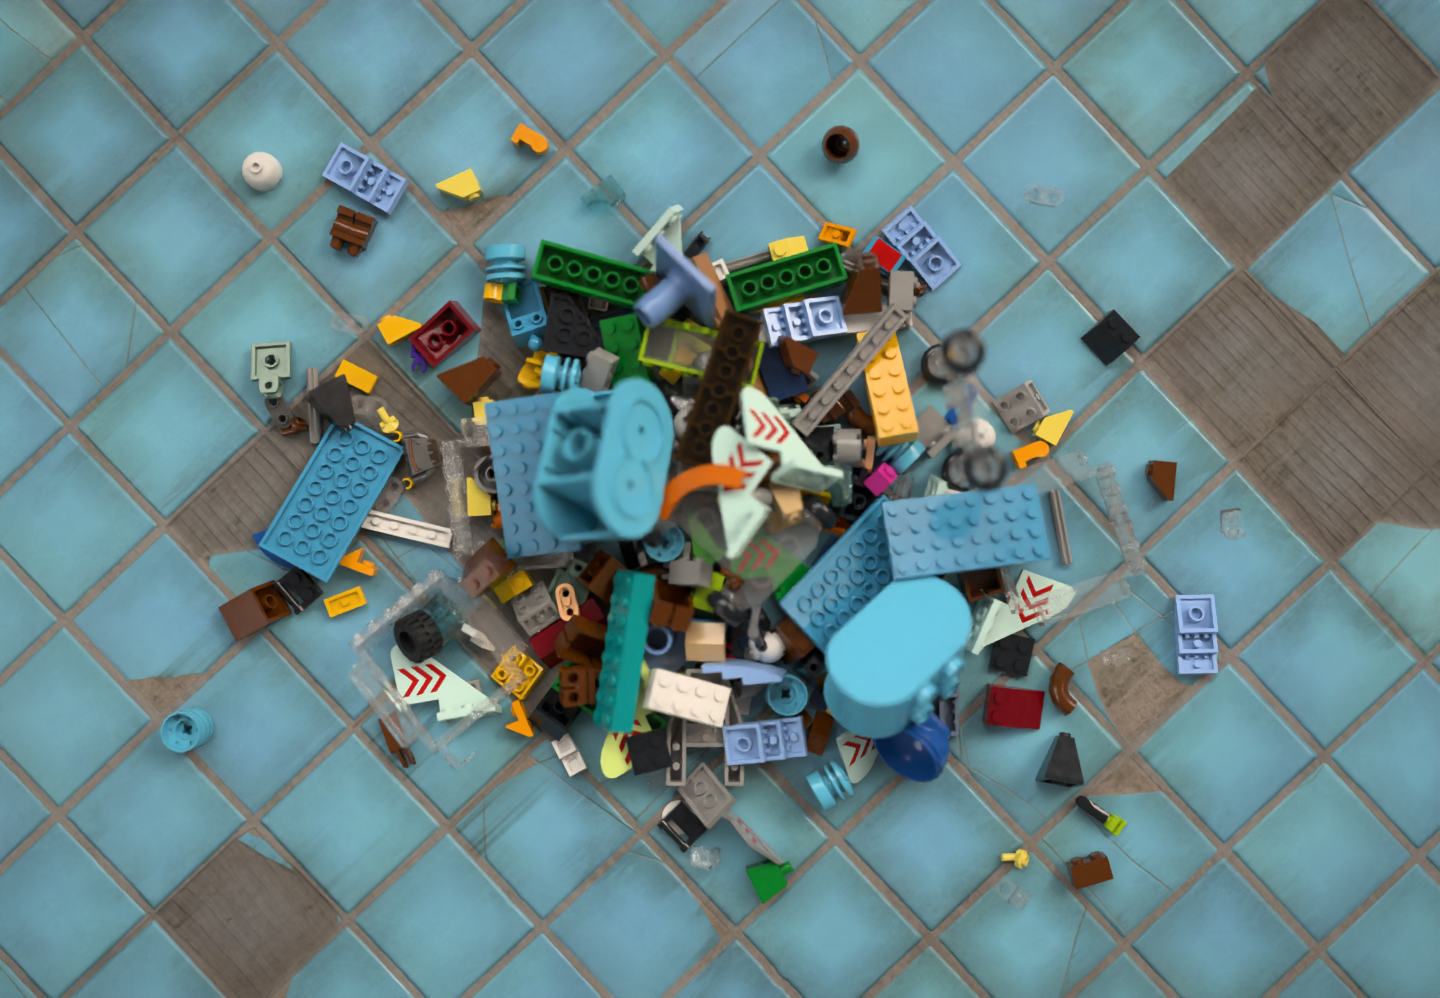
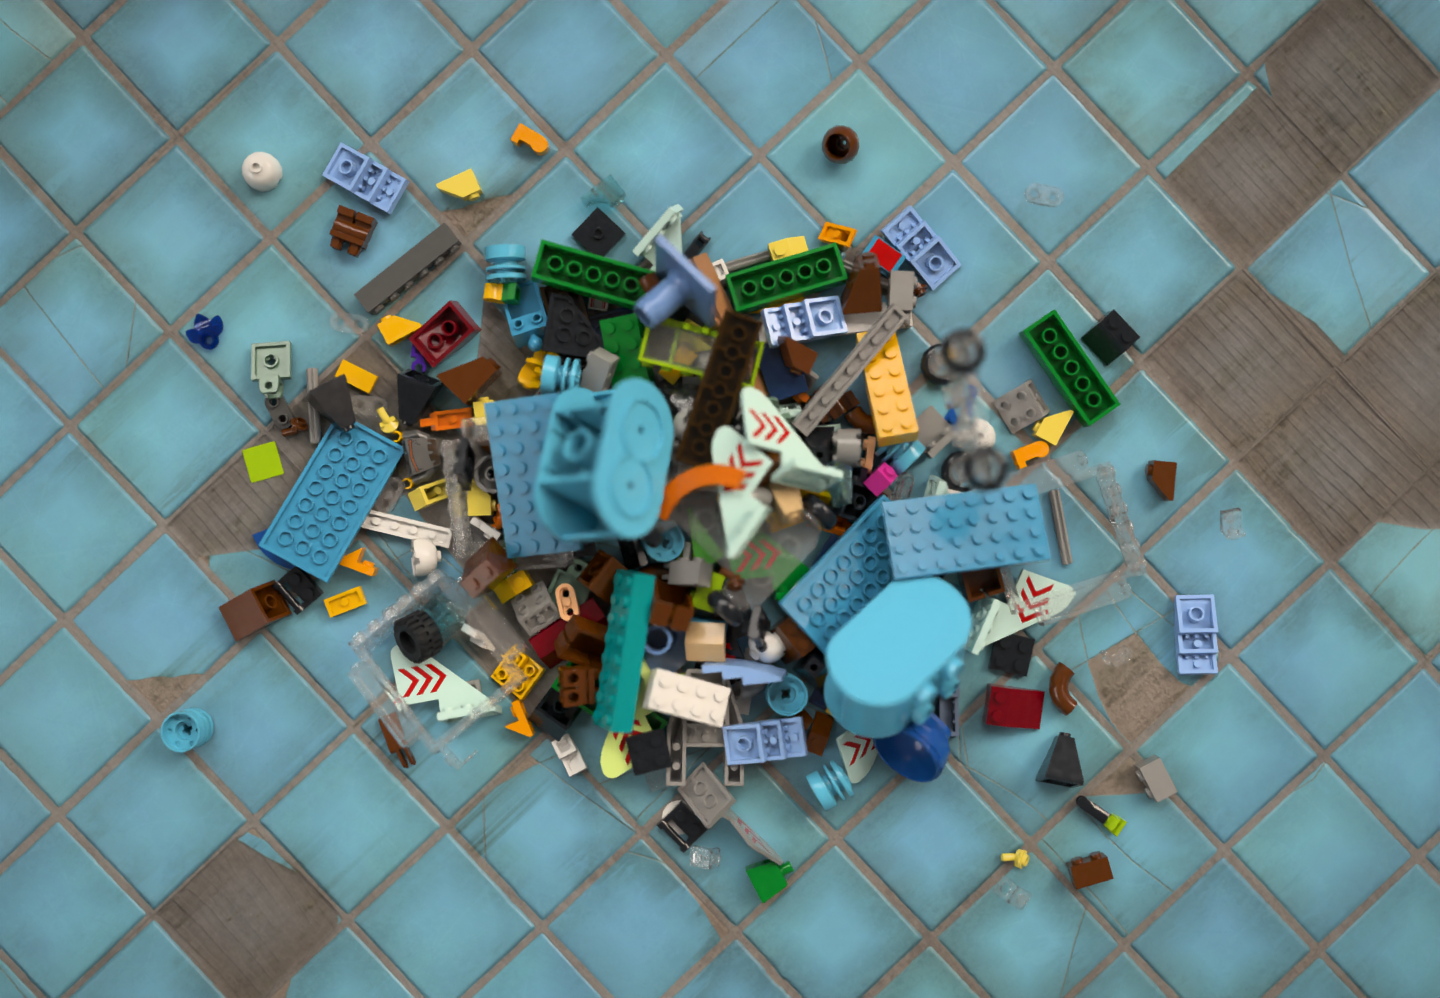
none -> clear blue plate [186,314,223,350]
none -> lime sticker [242,441,284,483]
none -> dark grey brick [354,223,462,315]
none -> black slope [397,369,444,426]
none -> light yellow slope [408,477,457,511]
none -> white cylinder [411,538,441,577]
none -> orange hinge [419,407,475,431]
none -> black plate [453,438,476,491]
none -> white plate [470,516,503,540]
none -> black plate [571,207,626,257]
none -> green brick [1018,309,1121,428]
none -> light grey brick [1134,754,1178,802]

